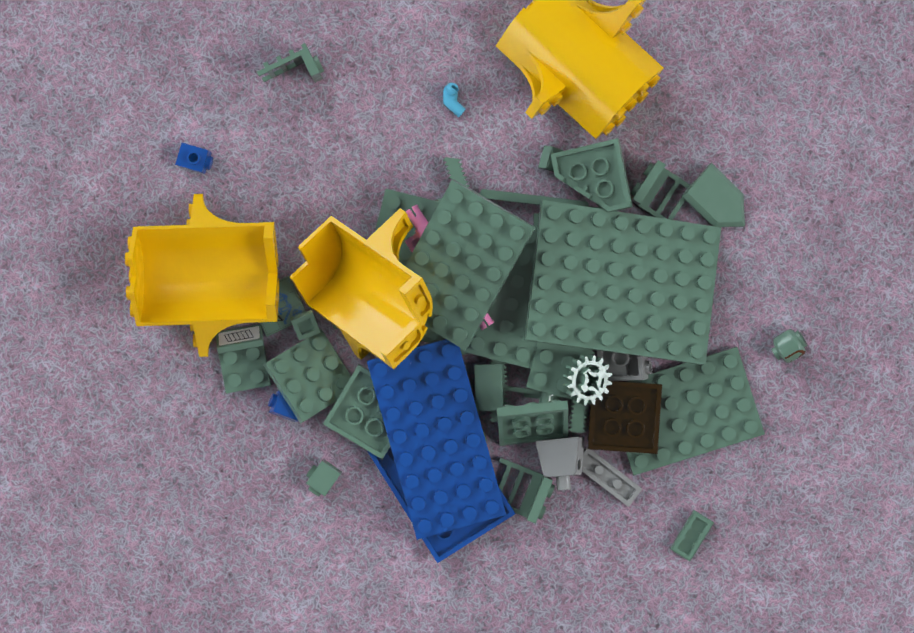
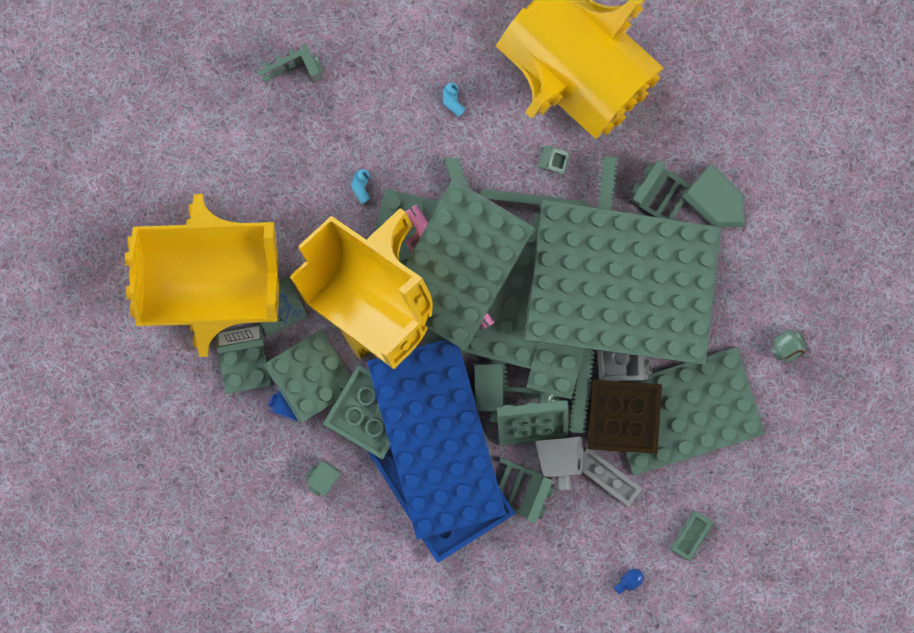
blue brick [175,143,213,174] -> none
sand green plate [290,309,321,341] -> none
sand green plate [551,138,633,212] -> none
gear [563,354,612,405] -> none
none -> medium azure arm [351,169,371,205]
none -> blue cylinder [614,569,644,595]

